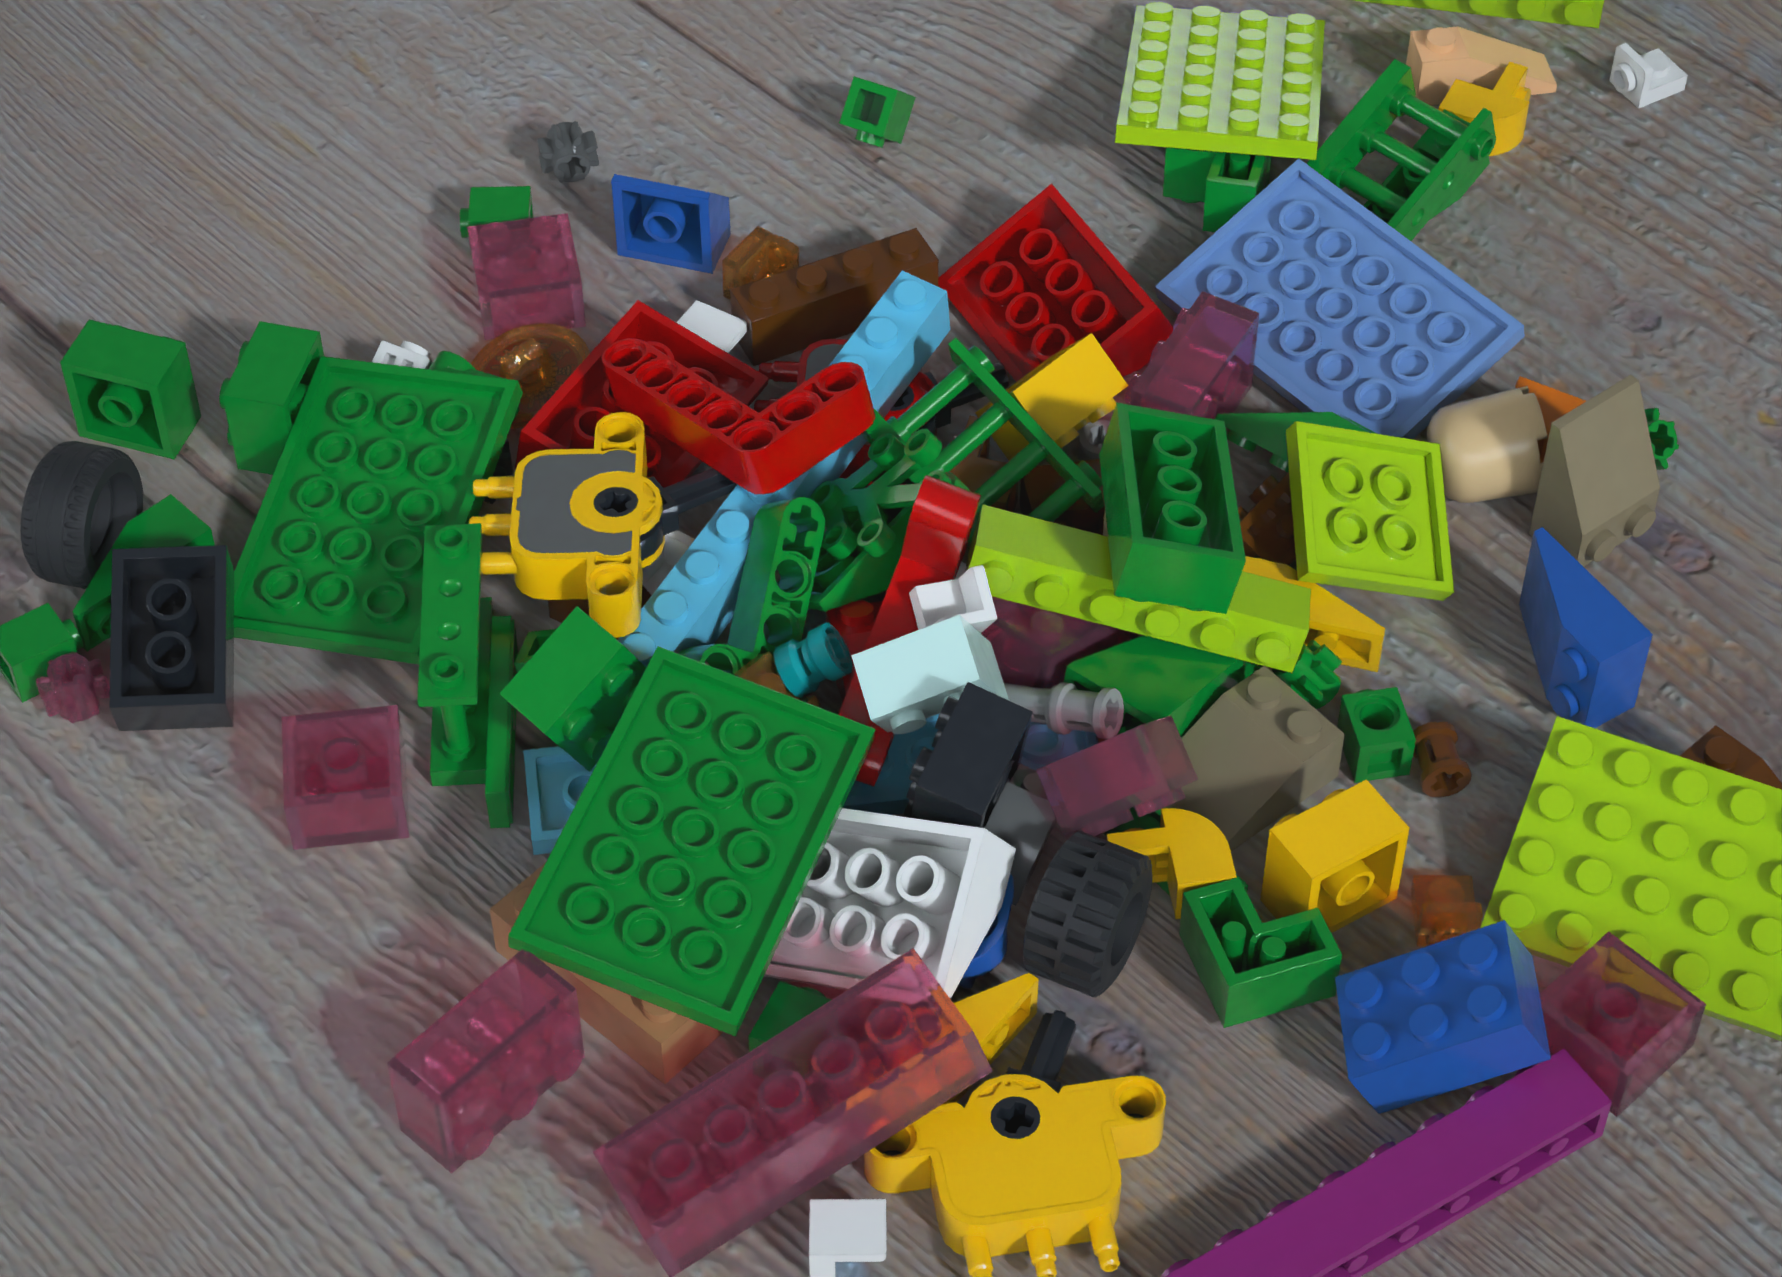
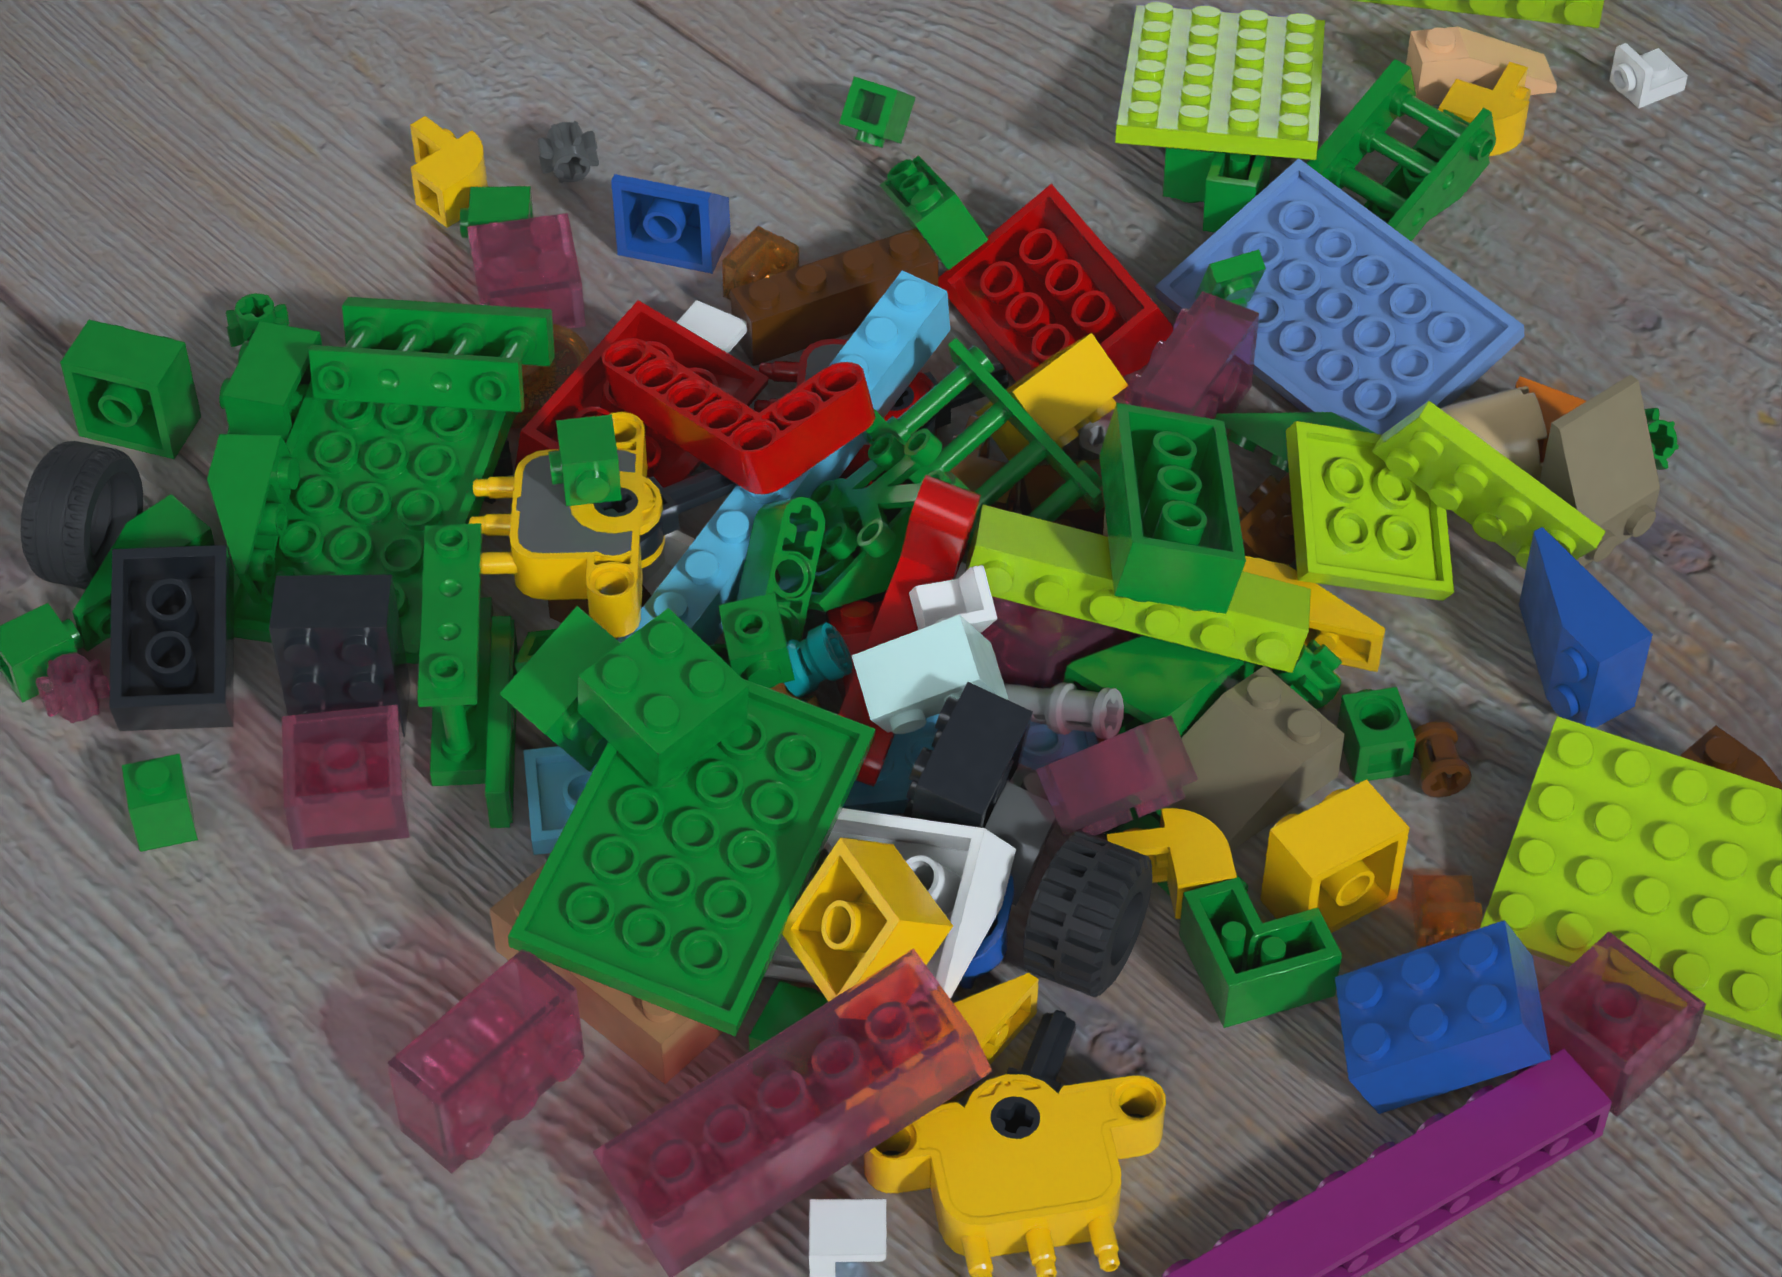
none -> green brick [122,753,198,852]
none -> green slope [207,434,300,604]
none -> green gear [226,293,289,347]
none -> black brick [269,575,411,740]
none -> green fence [308,297,555,412]
none -> yellow brick [410,116,488,228]
none -> green brick [548,414,622,506]
none -> green brick [578,608,749,790]
none -> green brick [718,592,795,689]
none -> yellow brick [782,837,953,1018]
none -> green slope [880,155,989,270]
none -> green plate [1195,249,1266,316]
none -> lime plate [1371,401,1606,570]

